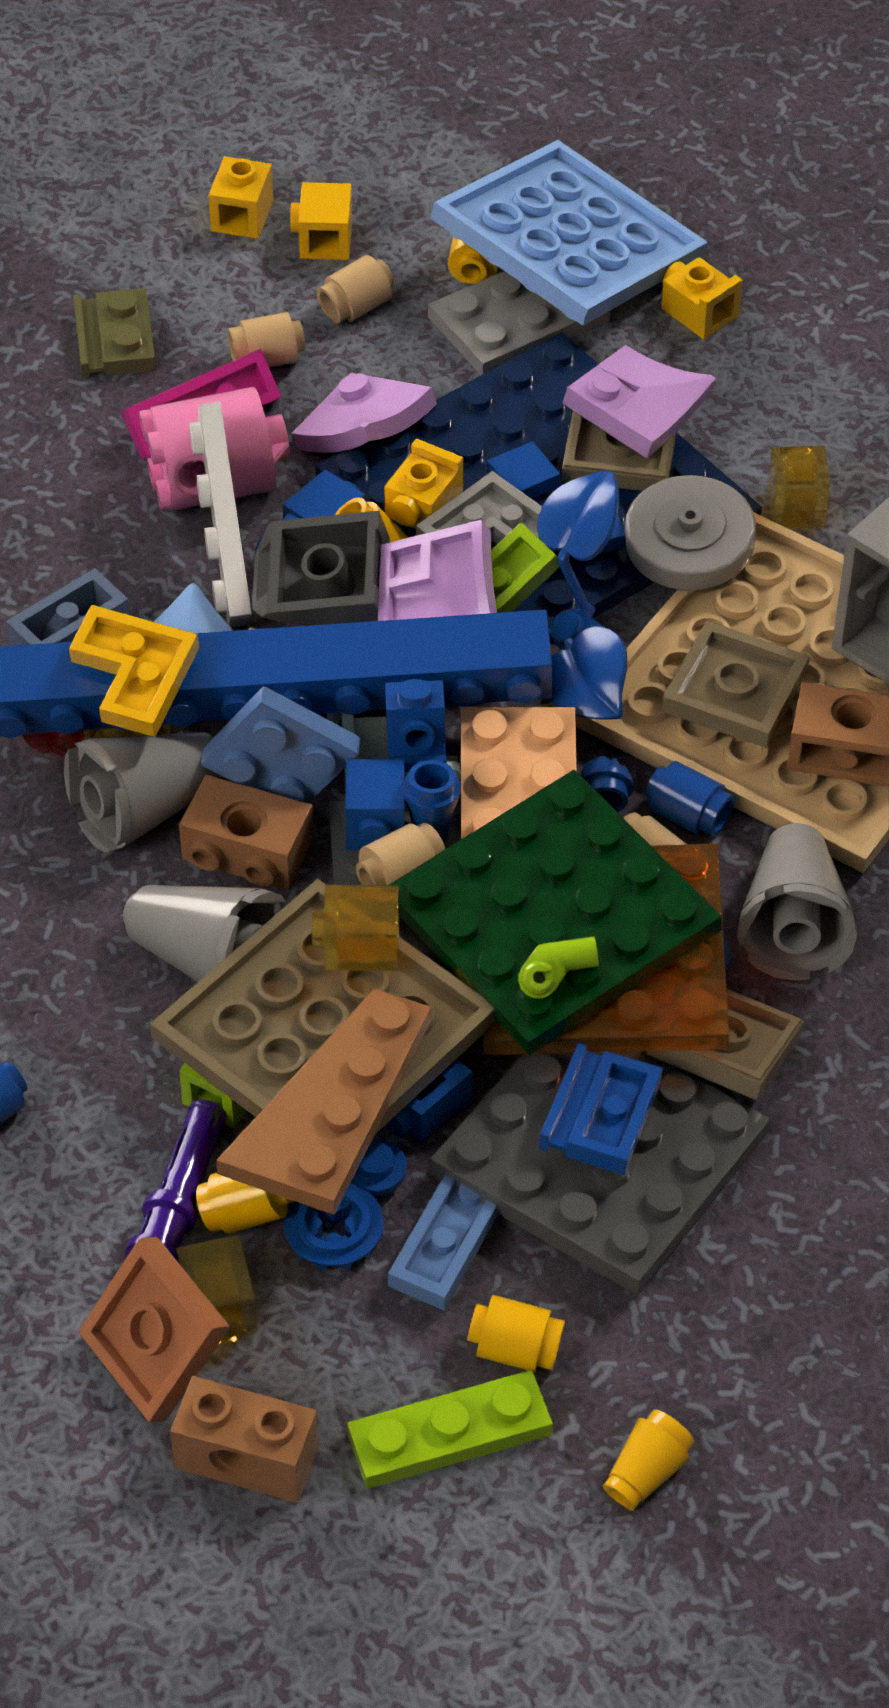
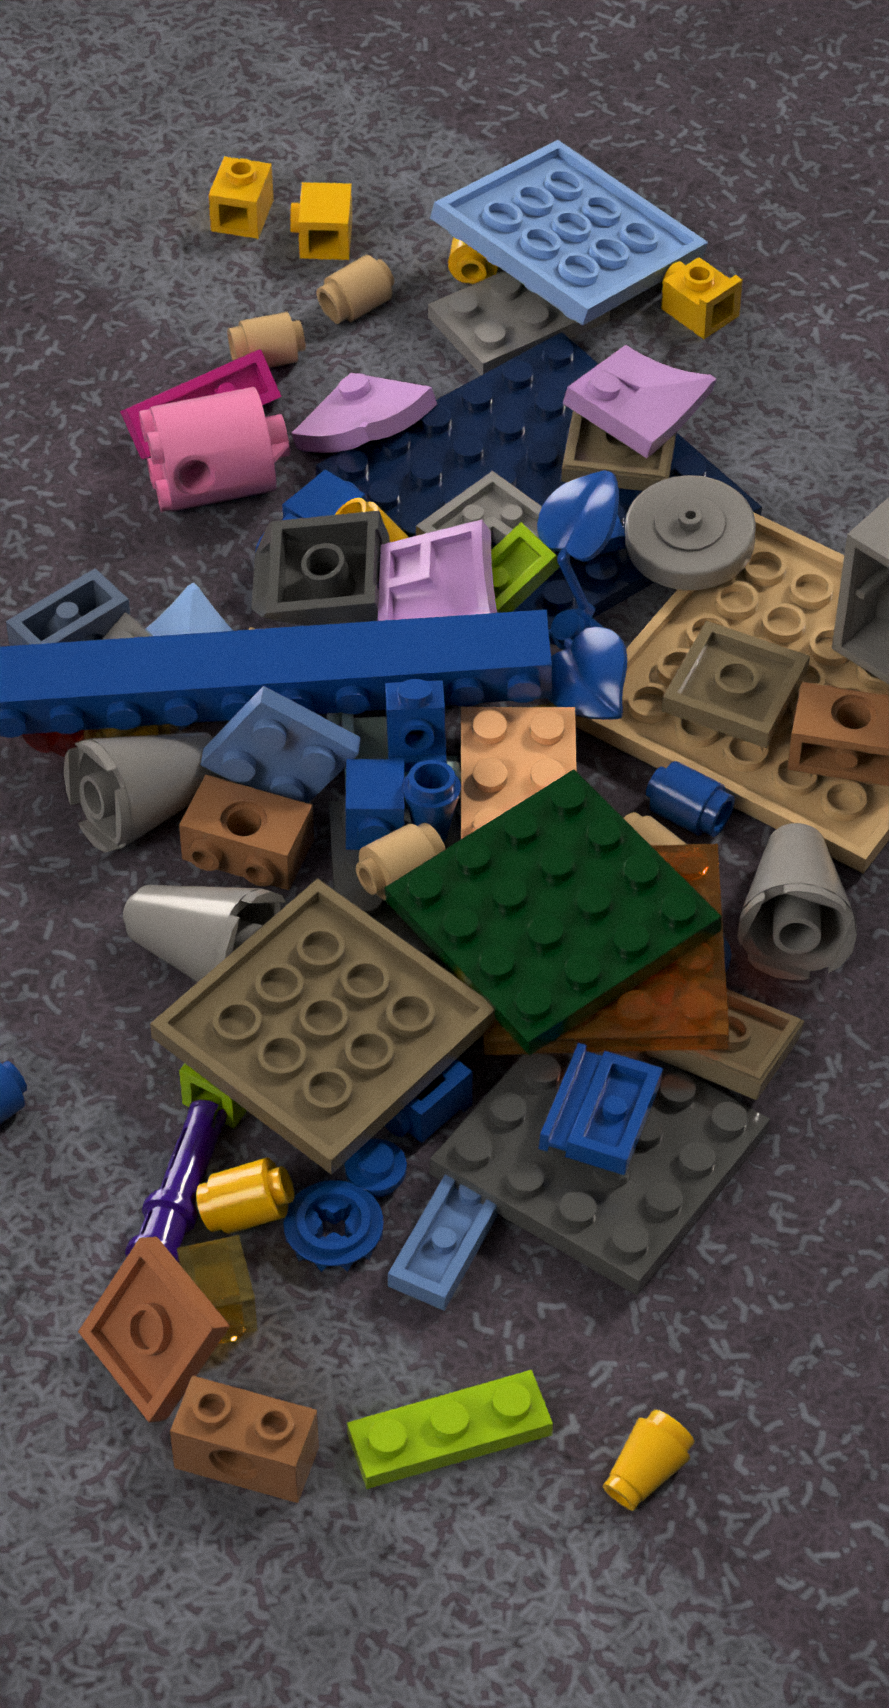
yellow plate [69,605,199,737] -> none
olive plate [73,288,156,378] -> none
white plate [189,402,252,627] -> none
medium nougat wing [216,988,431,1215] -> none
clear yellow brick [312,885,399,971] -> none
yellow brick [384,438,463,529] -> none
yellow brick [467,1294,565,1373] -> none
blue tile [487,441,561,499] -> none
lime arm [518,936,599,999] -> none
blue plate [580,756,633,812] -> none
clear yellow brick [767,446,830,528] -> none

